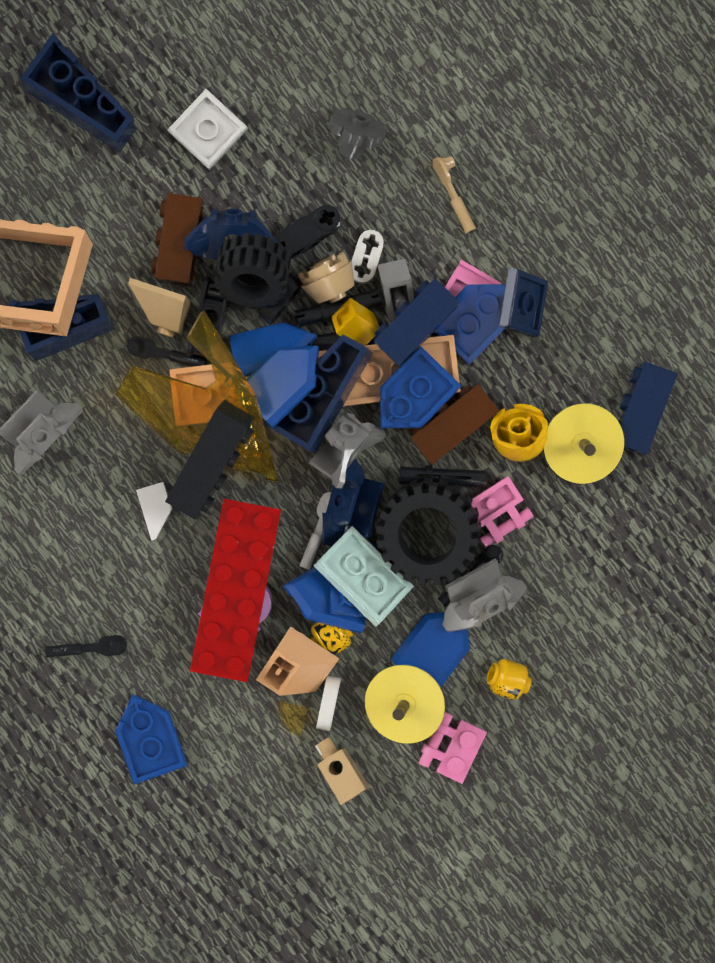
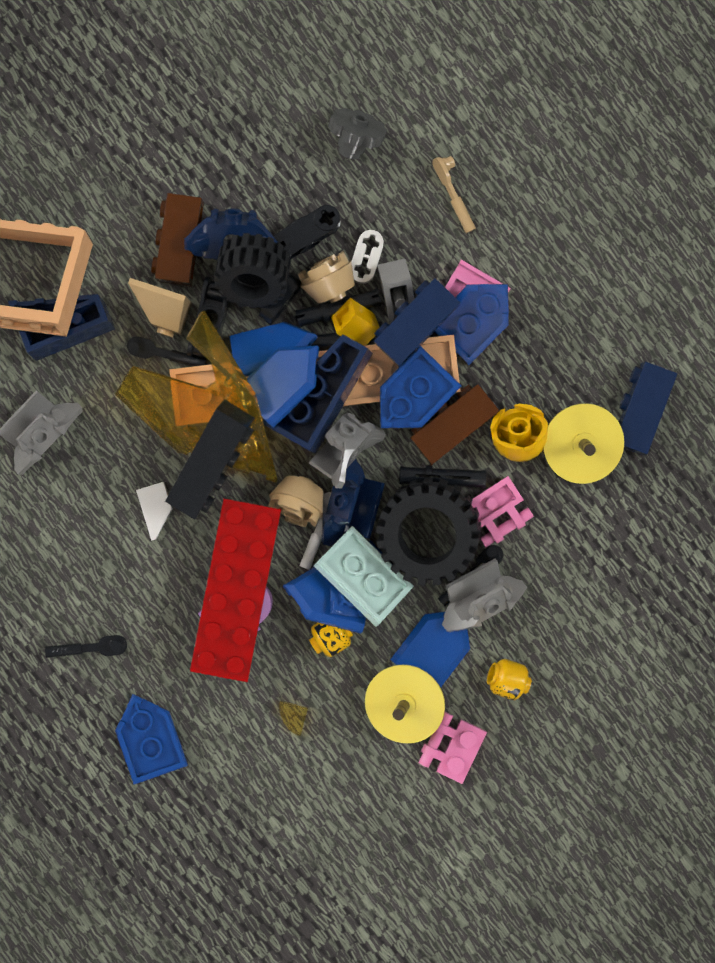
dark blue wedge [20,33,136,153] -> none
white tile [167,89,248,170] -> none
light nougat slope [256,627,339,696] -> none
tan torso [315,737,370,805] -> none
white beam [316,675,341,731] -> none
dark blue tile [499,268,548,337] -> none
none -> tan cone [268,476,324,527]

